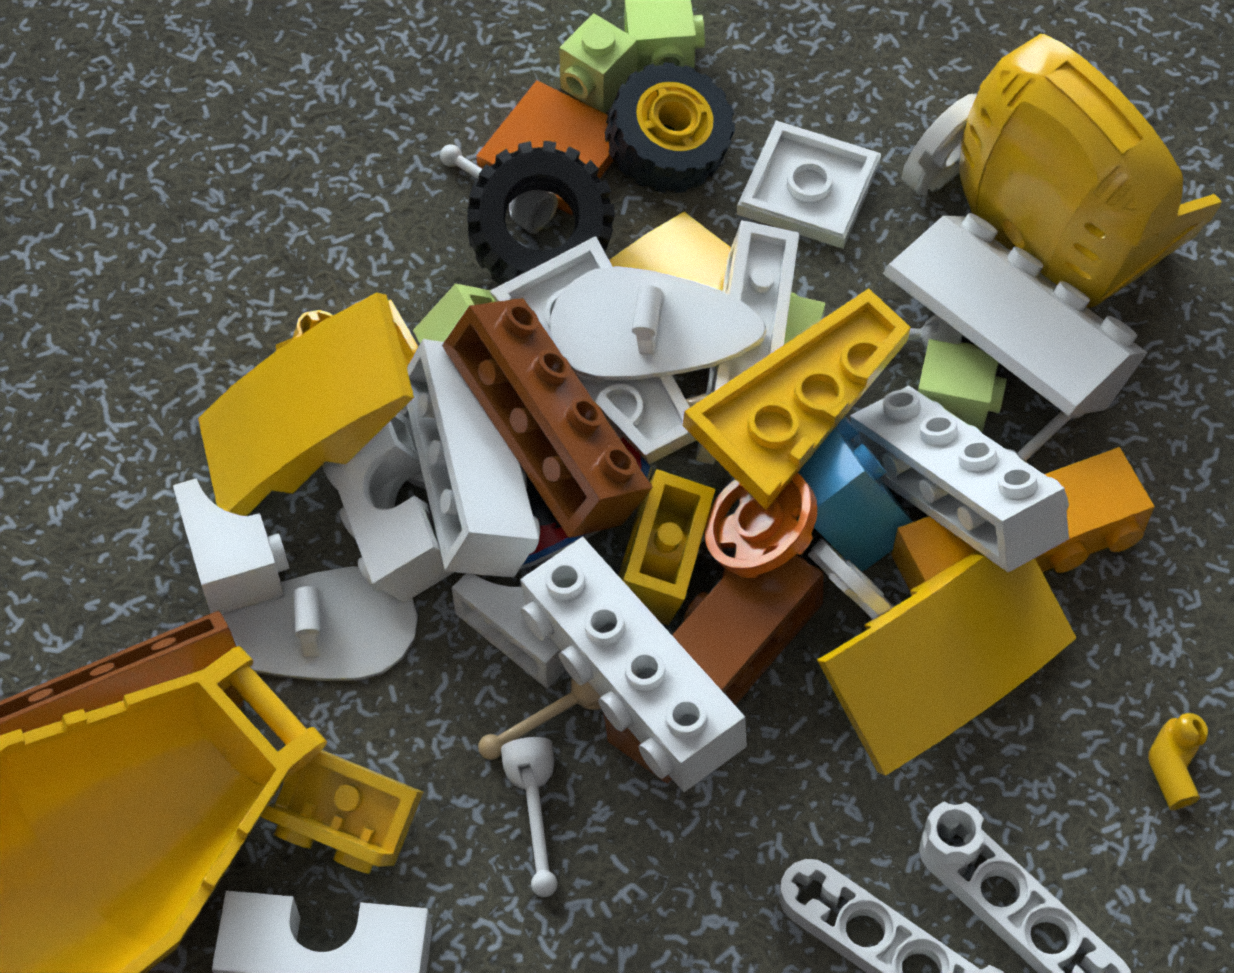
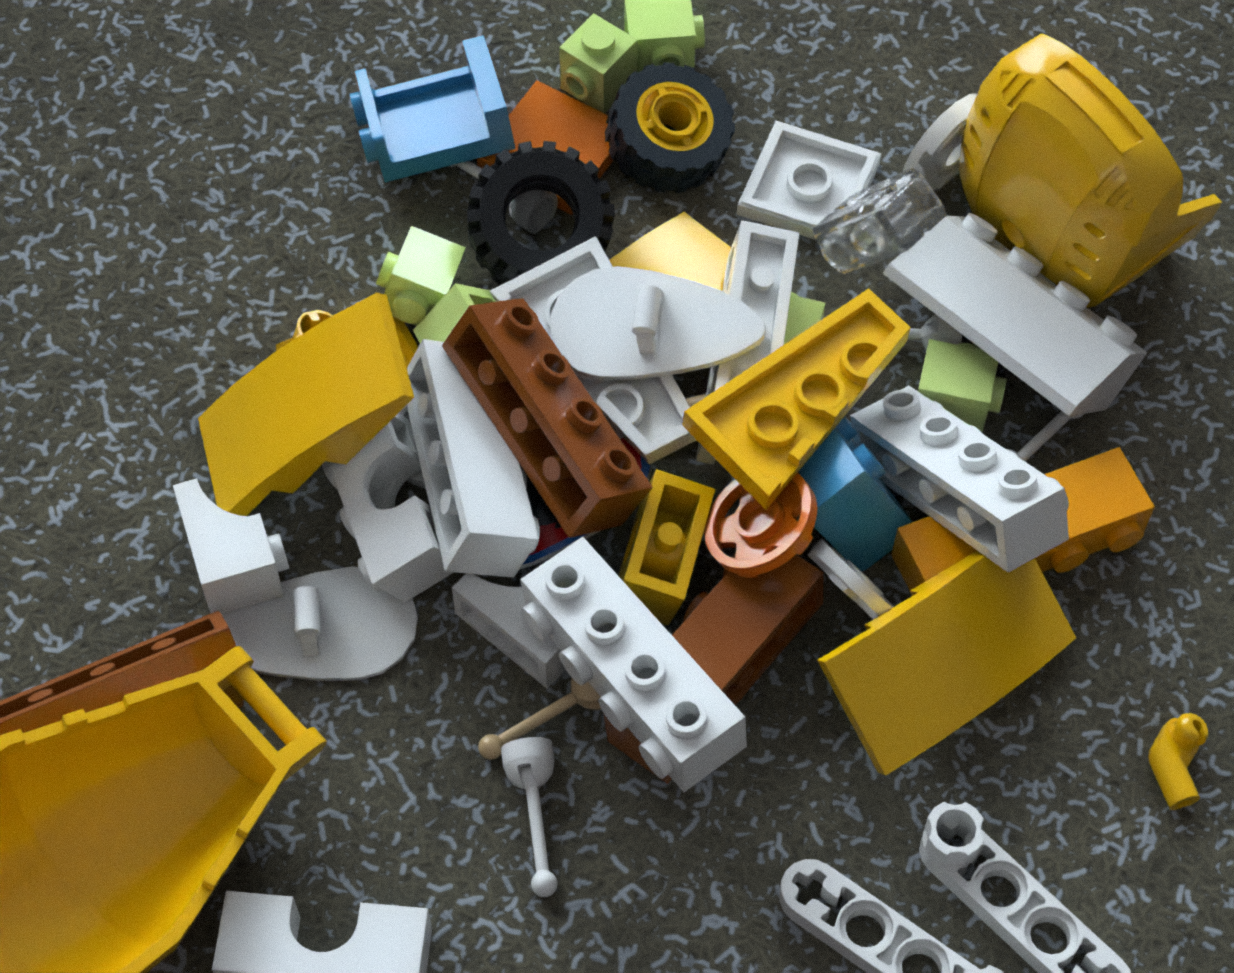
yellow bracket [261,750,424,874] -> none
none -> panel [349,35,515,183]
none -> yellowish green brick [376,226,466,326]
none -> clear brick [812,168,947,275]

